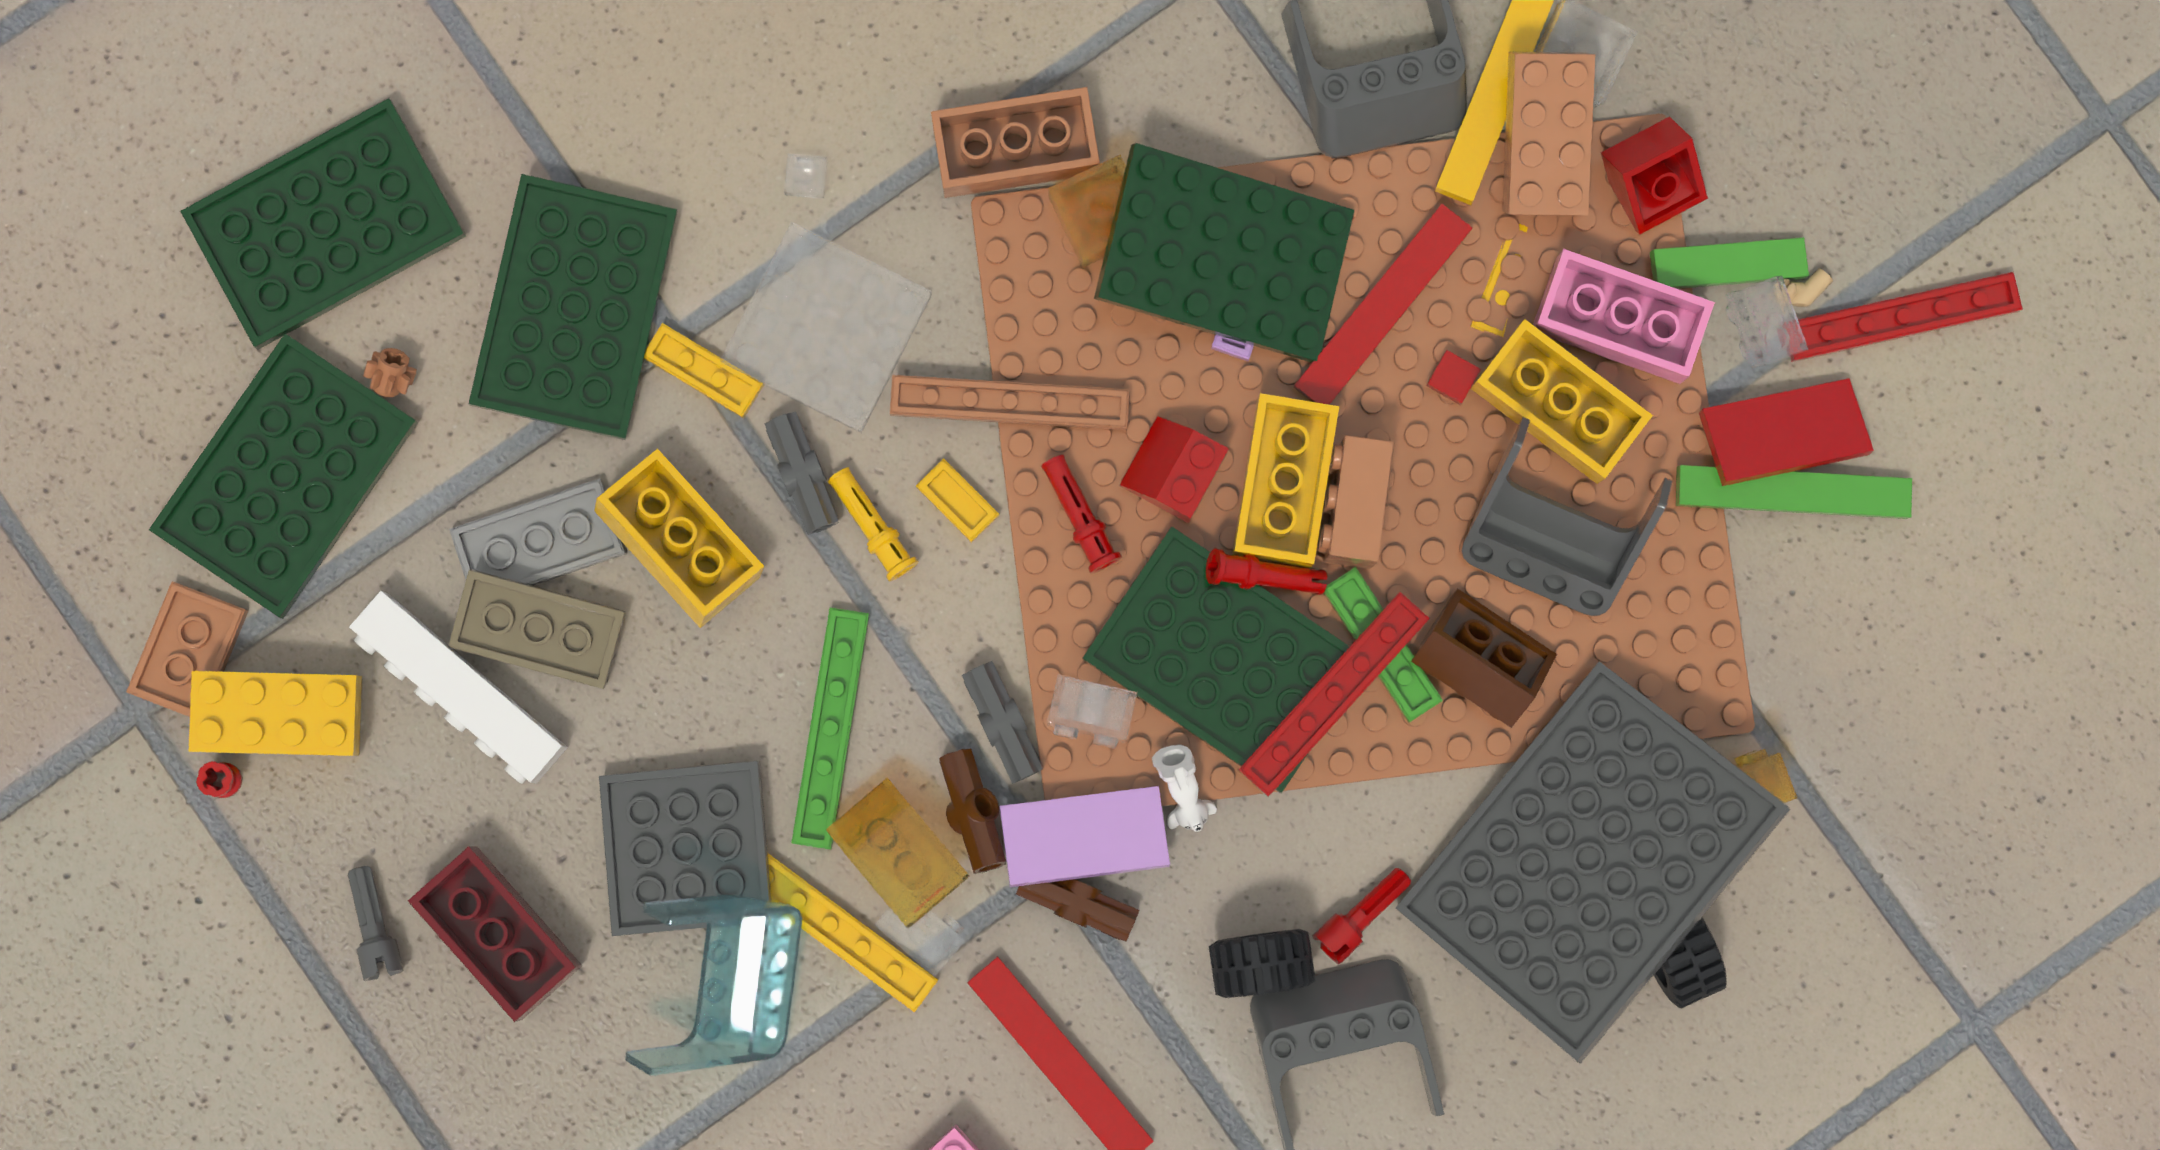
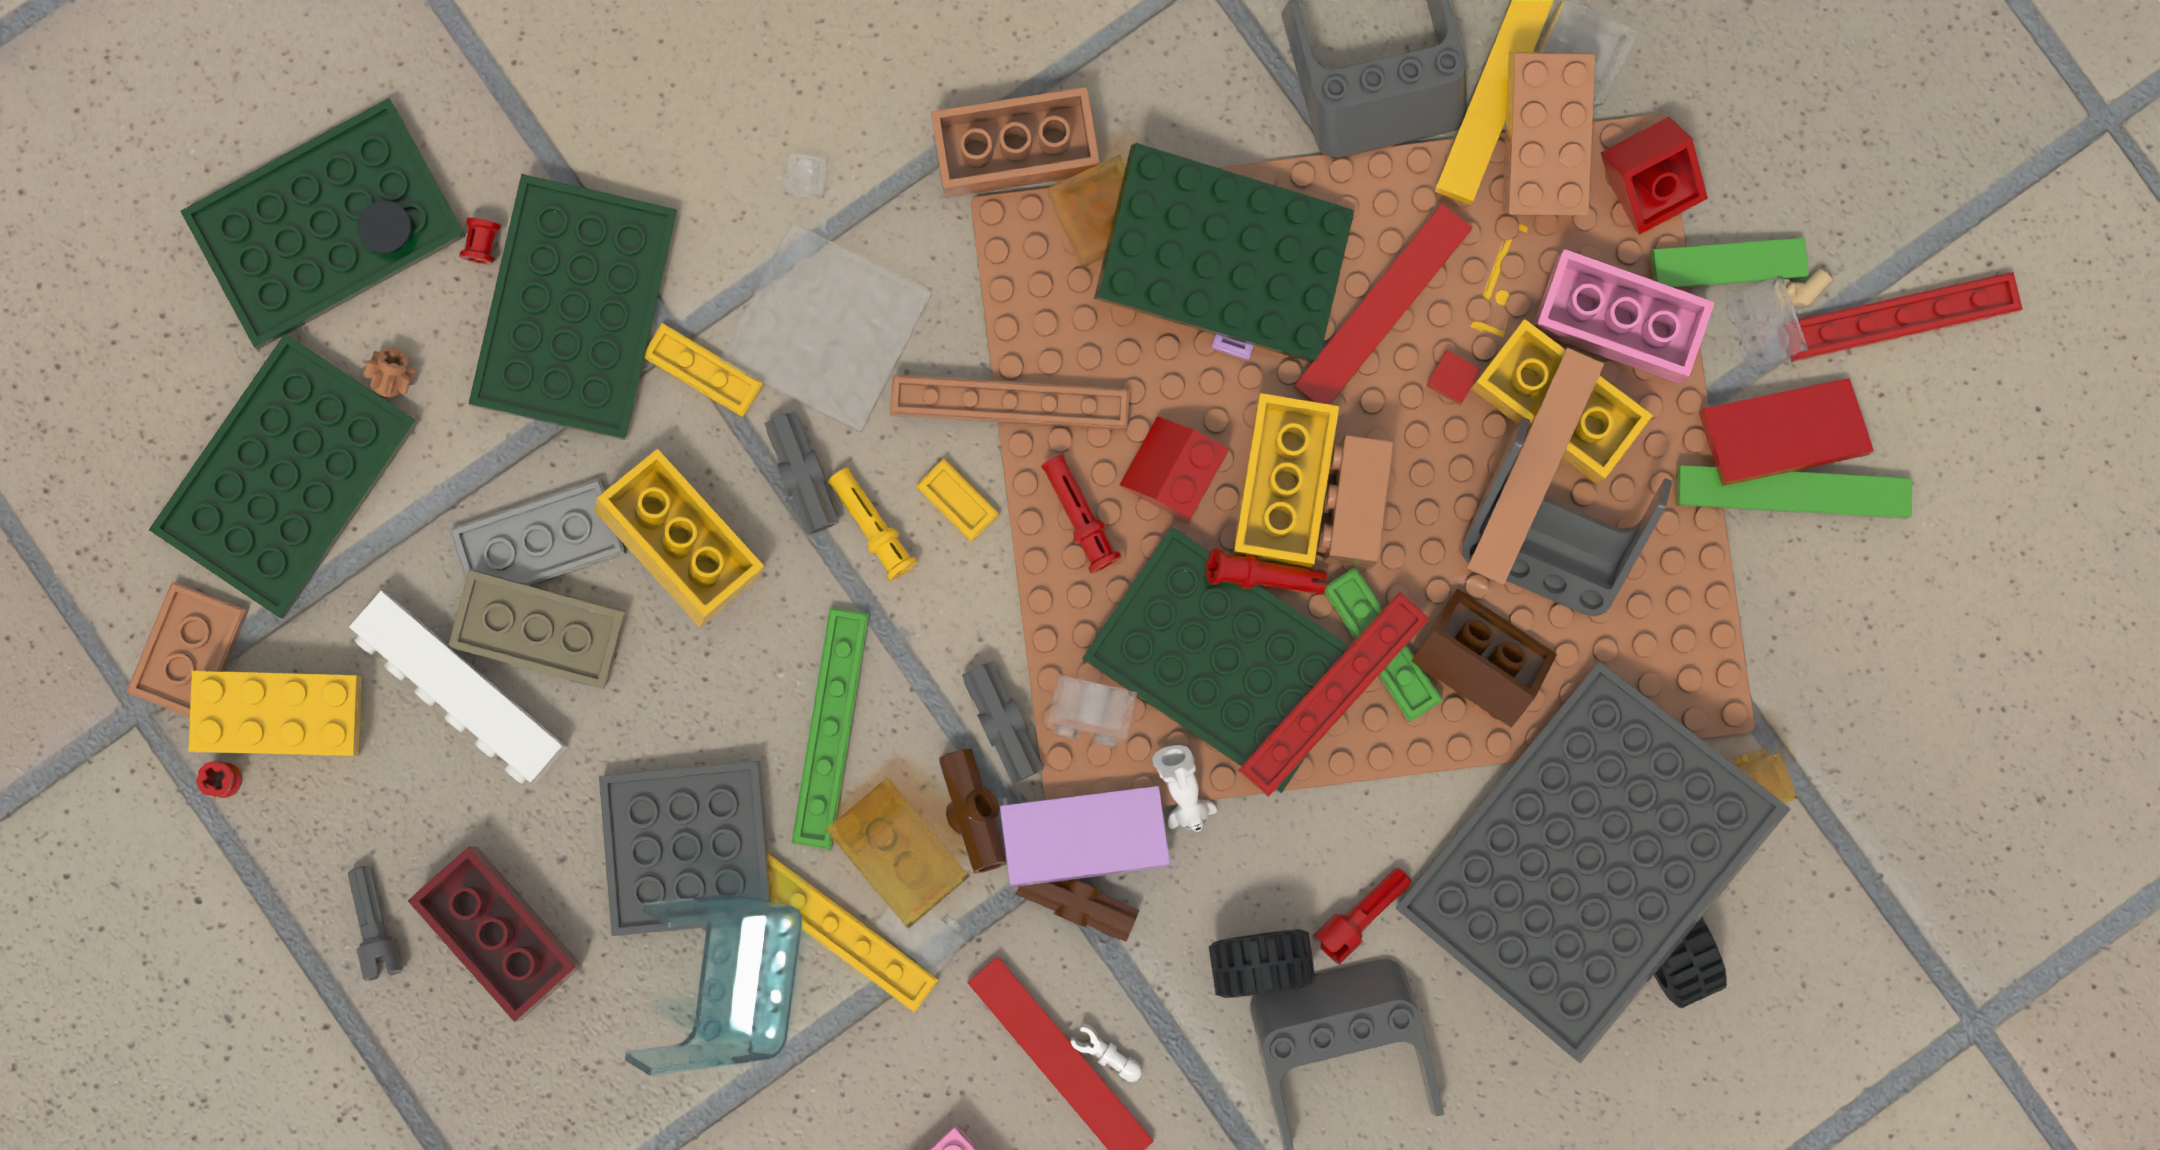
none -> black piece [357,201,412,254]
none -> red bush [459,217,502,265]
none -> white piece [1071,1024,1142,1082]
none -> nougat tile [1467,348,1604,585]

